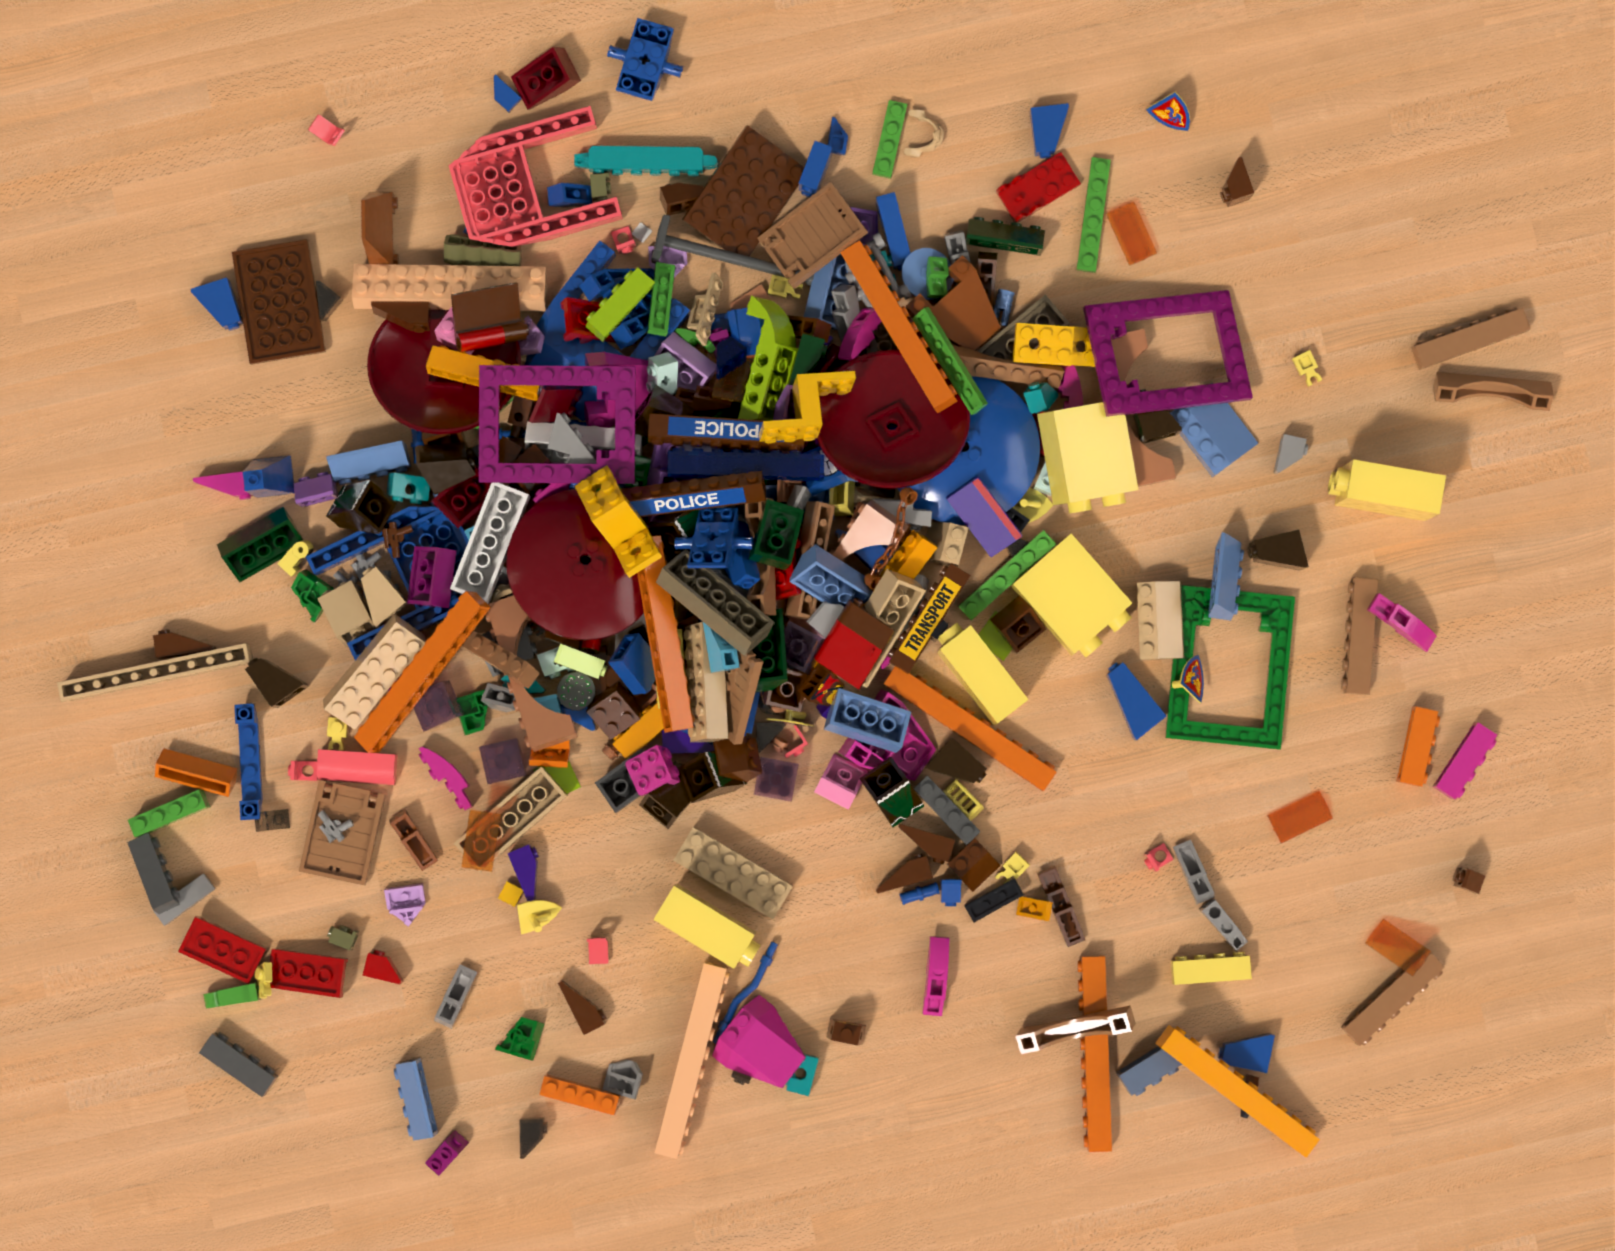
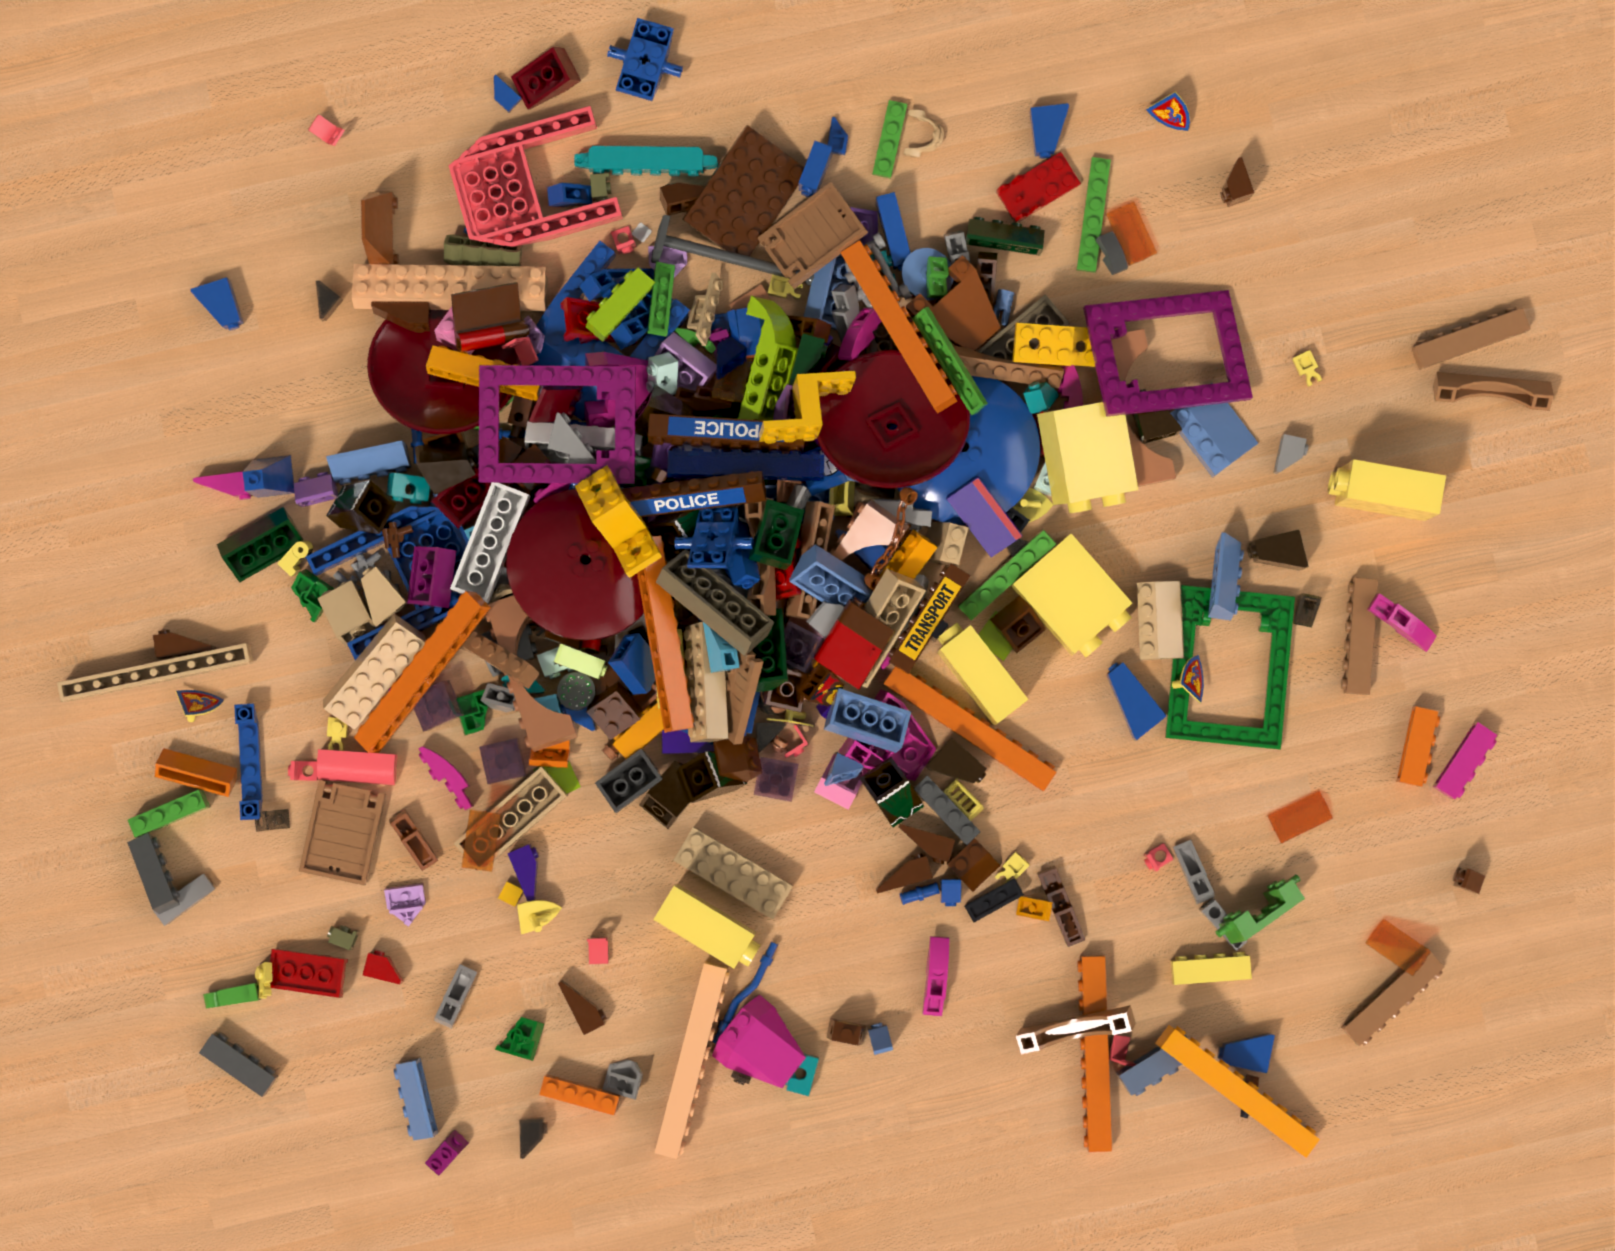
red hinge [178,916,266,984] -> none
reddish brown plate [232,239,326,365] -> none
dark brown slope [245,658,309,708] -> none
light grey piece [318,810,354,843] -> none
dark pink bracket [625,745,681,796] -> none
none -> shield [176,690,224,722]
none -> coral bracket [502,337,539,366]
none -> reddish brown piece [644,466,667,483]
none -> medium blue slope [824,753,864,786]
none -> medium blue slope [868,1022,893,1055]
none -> dark grey slope [1095,231,1128,275]
none -> coral bracket [1109,1035,1136,1066]
none -> bright green brick [1215,874,1305,944]
none -> clear smoke slope [1293,593,1321,628]

